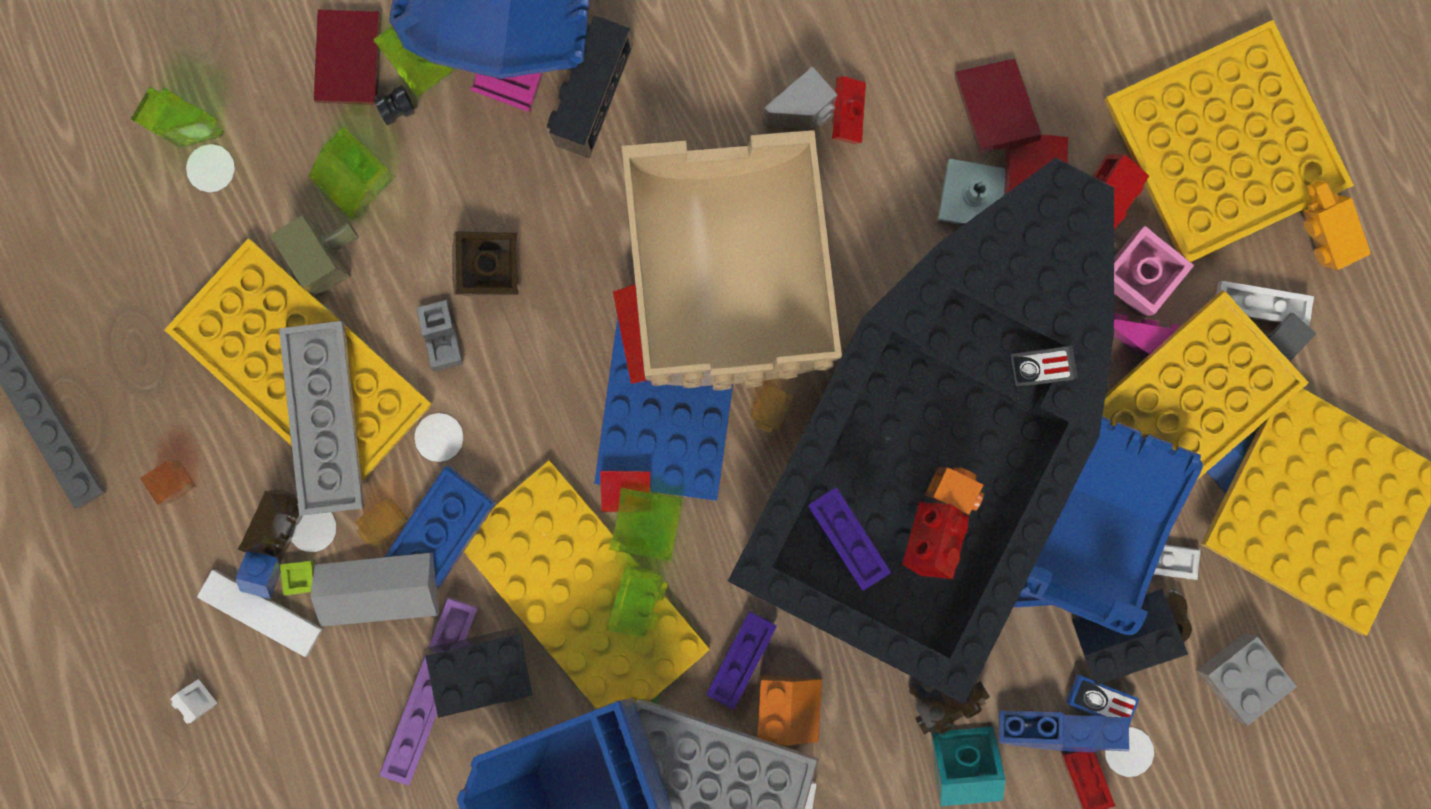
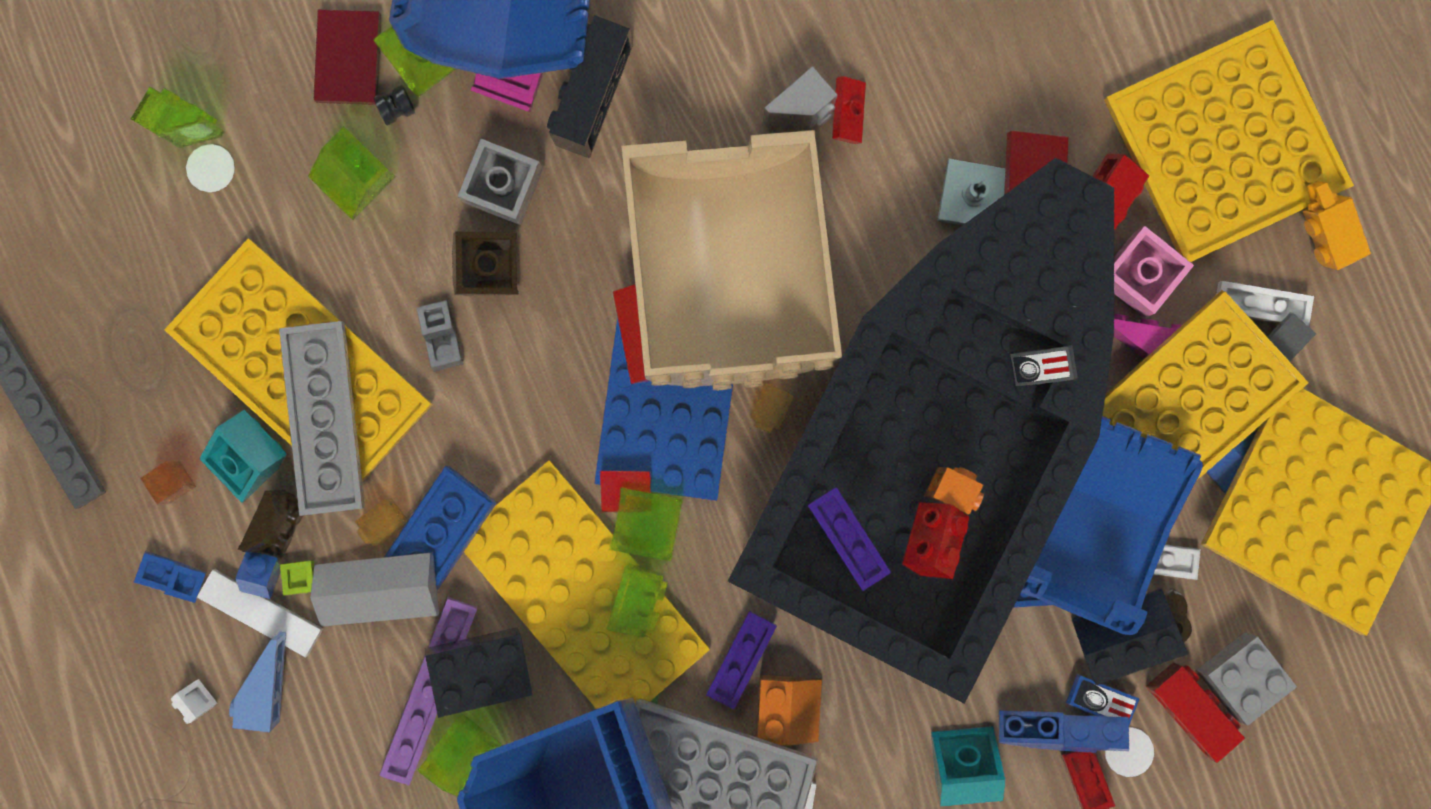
olive brick [270,215,359,296] -> none
white sticker [289,512,336,552] -> none
white sticker [414,413,463,462] -> none
dark brown brick [909,681,990,735] -> none
dark red tile [955,59,1042,154] -> none
none -> blue slope [134,551,206,603]
none -> teal slope [199,410,287,503]
none -> medium blue slope [229,631,286,732]
none -> clear neon green slope [417,714,503,797]
none -> light grey brick [458,139,543,225]
none -> red brick [1145,662,1245,763]

